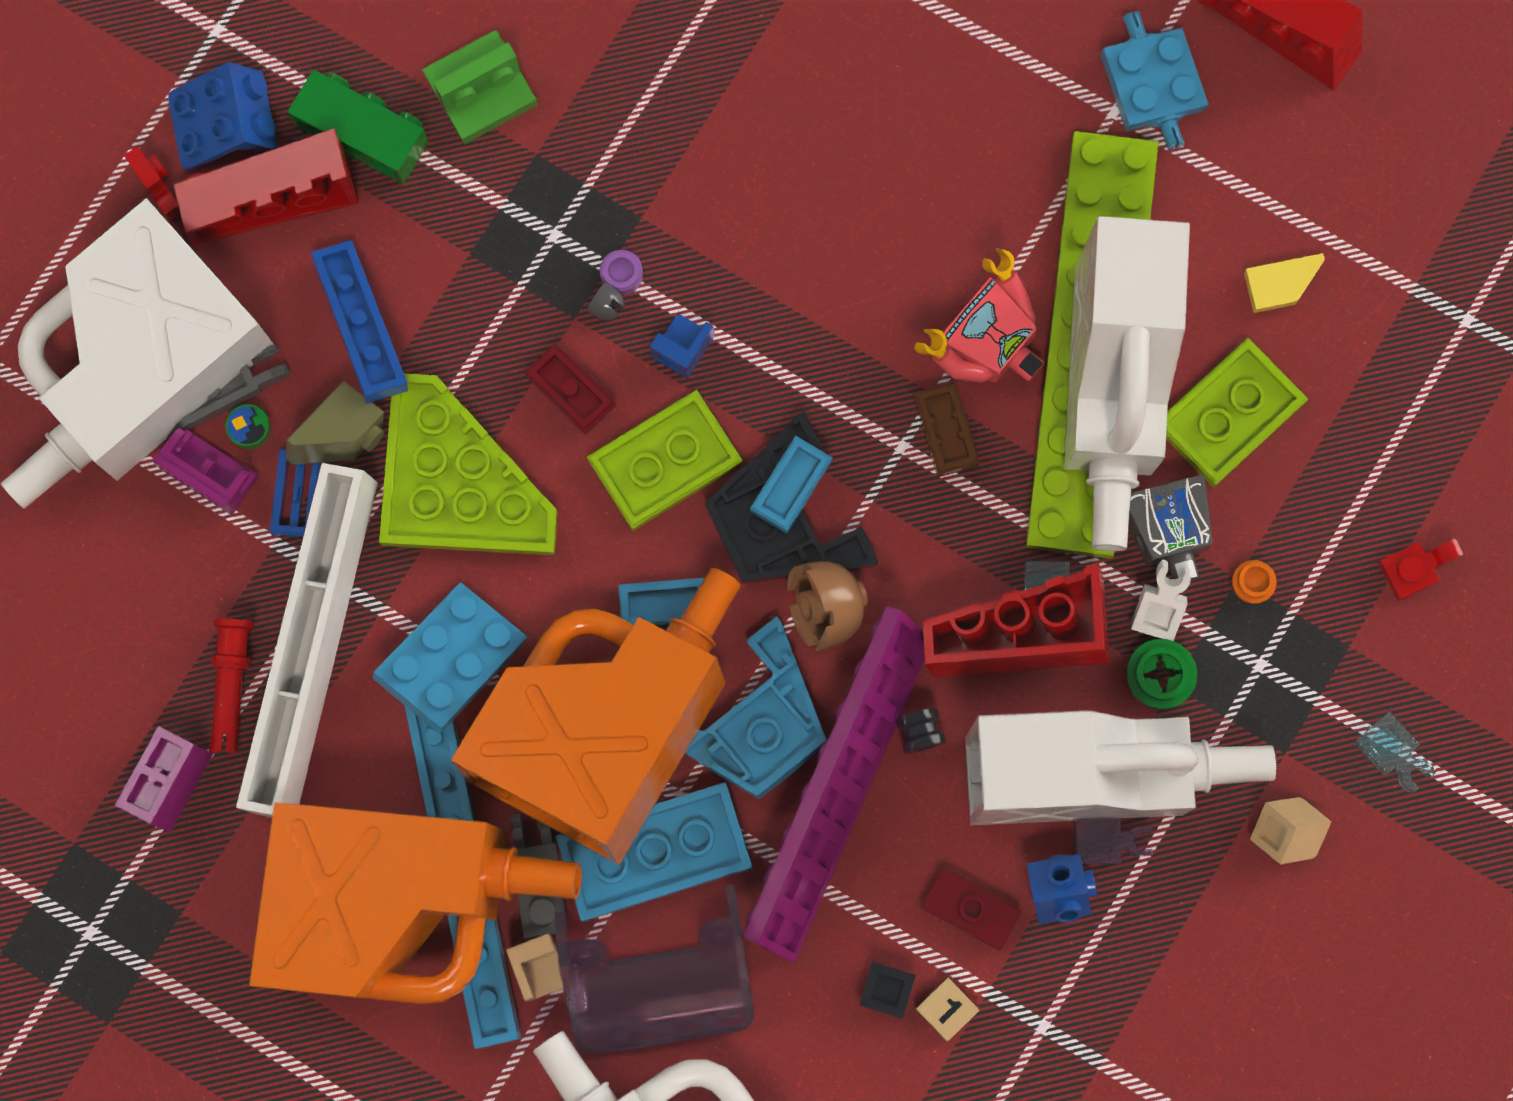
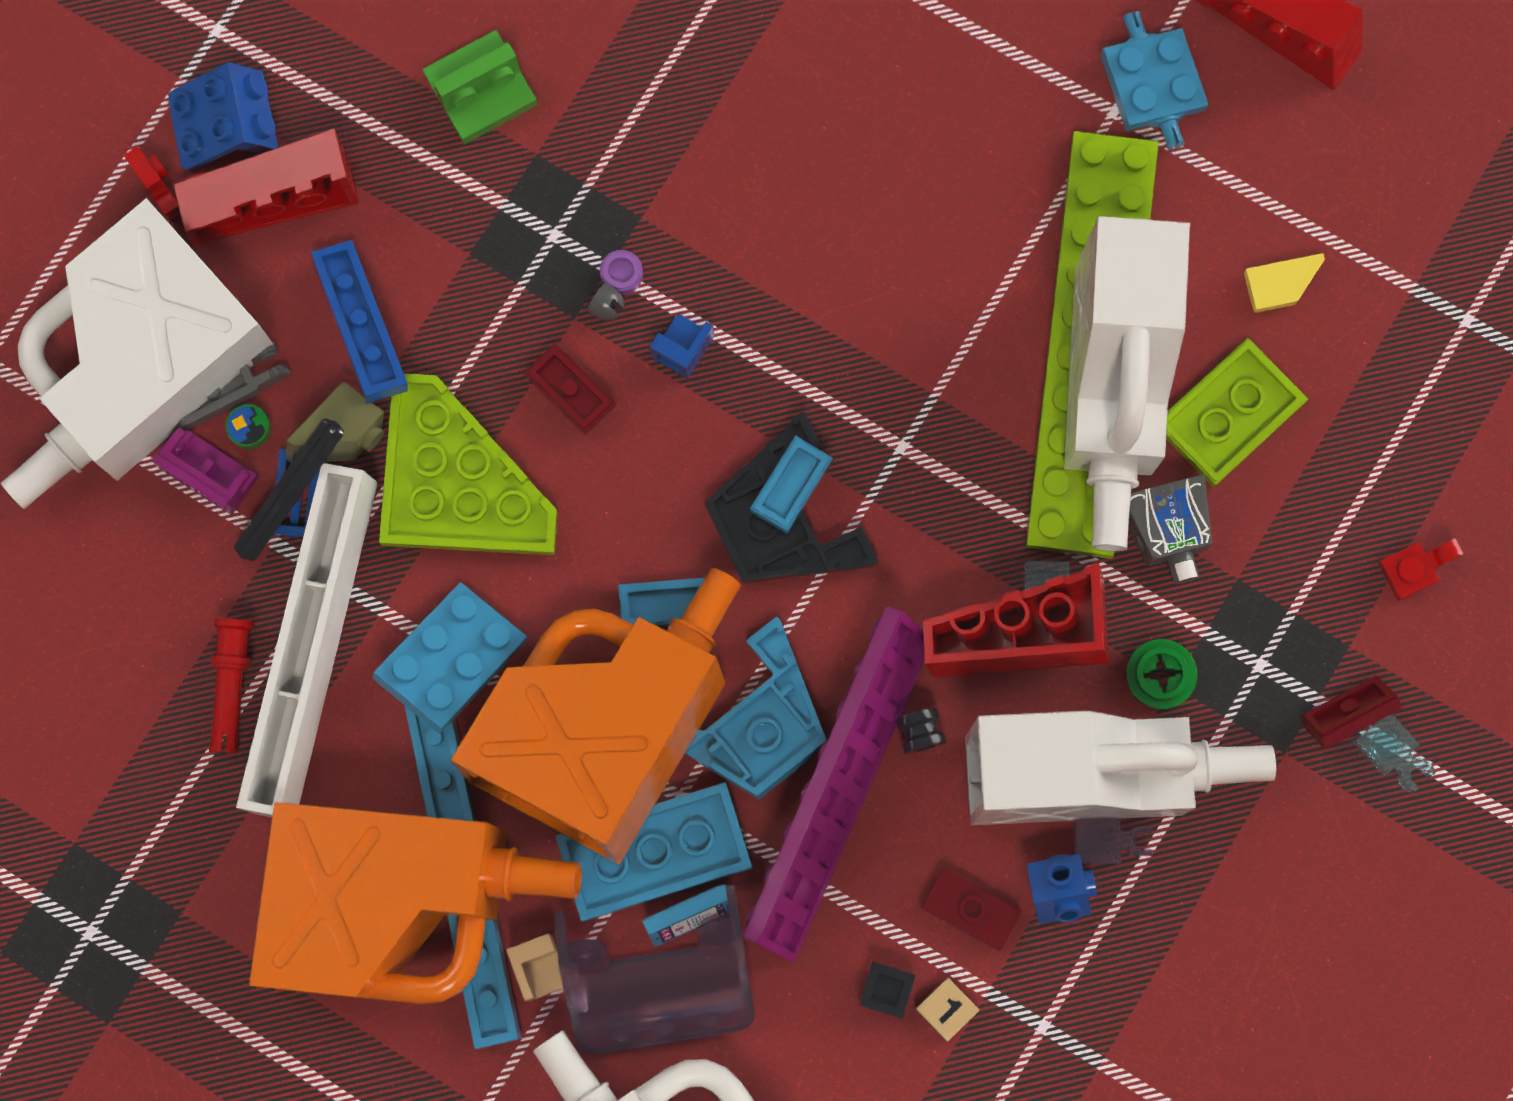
magenta hinge [115,726,213,833] -> none
green brick [287,69,429,185] -> none
dark grey hinge [510,813,569,939] -> none
lime tile [587,390,743,531] -> none
medium nougat cylinder [787,561,868,651] -> none
reddish brown plate [913,382,980,478] -> none
coral torso [915,248,1045,383] -> none
white plate [1131,560,1191,641] -> none
orange plate [1232,560,1277,604] -> none
tan panel [1250,797,1332,865] -> none
none -> black axle [234,418,344,561]
none -> dark azure tile [643,884,736,947]
none -> dark red plate [1300,675,1402,749]

